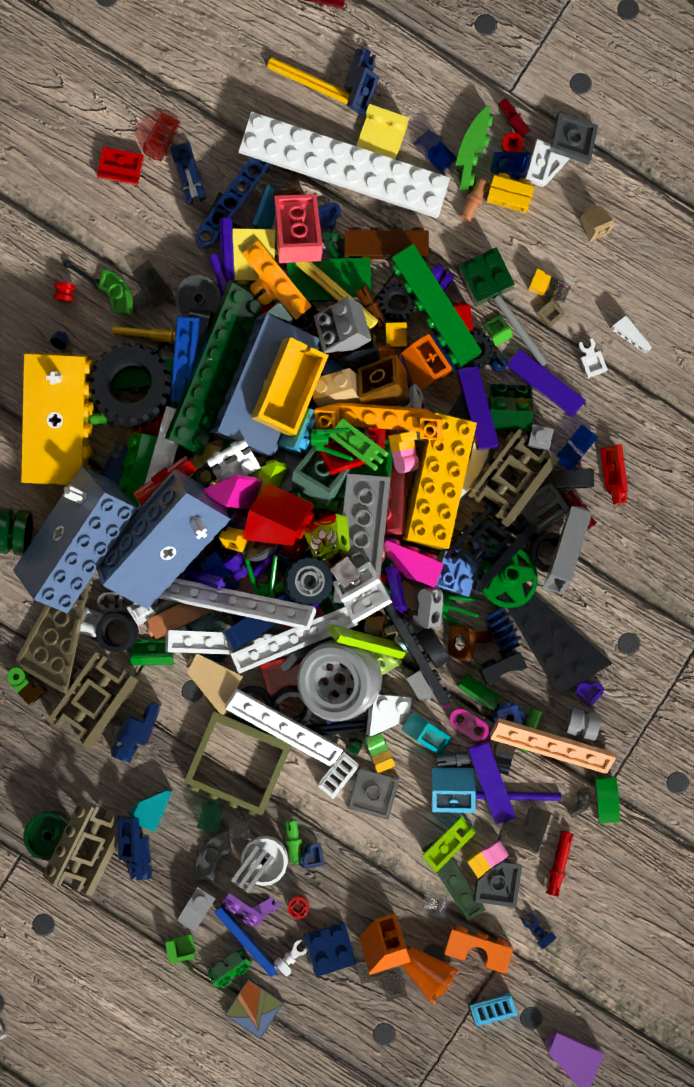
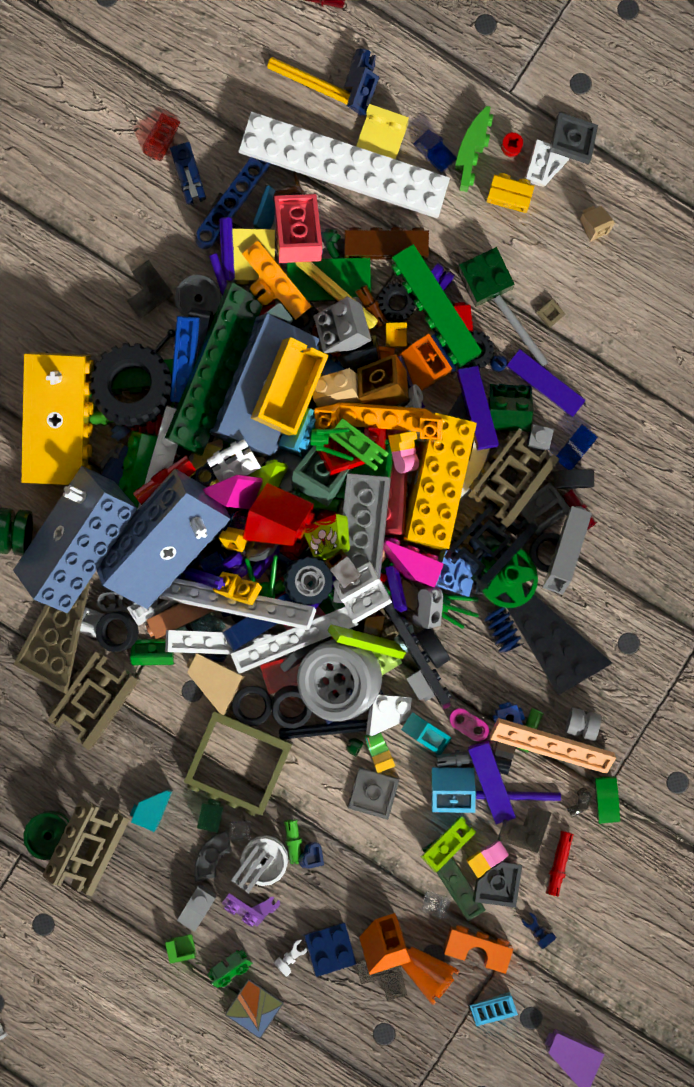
leg [7,668,47,705] -> none
dark blue hinge [50,331,69,349] -> none
red wheel [52,281,75,303] -> none
black hinge [63,260,100,288] -> none
red plate [97,147,144,186] -> none
bright green tile [98,268,133,316] -> none
dark blue plate [110,702,162,763] -> none
yellow pin [112,326,176,345] -> none
dark blue plate [117,816,152,880] -> none
blue tile [215,905,278,977] -> none
white plate [225,688,343,767] -> none
red wheel [287,895,309,919] -> none
white slope [317,752,360,799] -> none
dark blue tile [318,202,341,229] -> none
reddish brown piece [448,623,491,661] -> none
nougat pin [458,178,490,222] -> none
green slope [458,674,500,710] -> none
black brick [479,650,528,686] -> none
bright green slope [482,315,513,346] -> none
clear blue slope [490,152,531,180] -> none
dark red axle [498,98,531,137] -> none
leg [528,269,571,303] -> none
dark purple tile [575,681,604,707] -> none
white plate [578,338,608,378] -> none
red hinge [600,445,628,504] -> none
white slope [611,316,652,354] -> none
none -> medium blue plate [110,425,130,441]
none -> yellow slope [212,572,262,605]

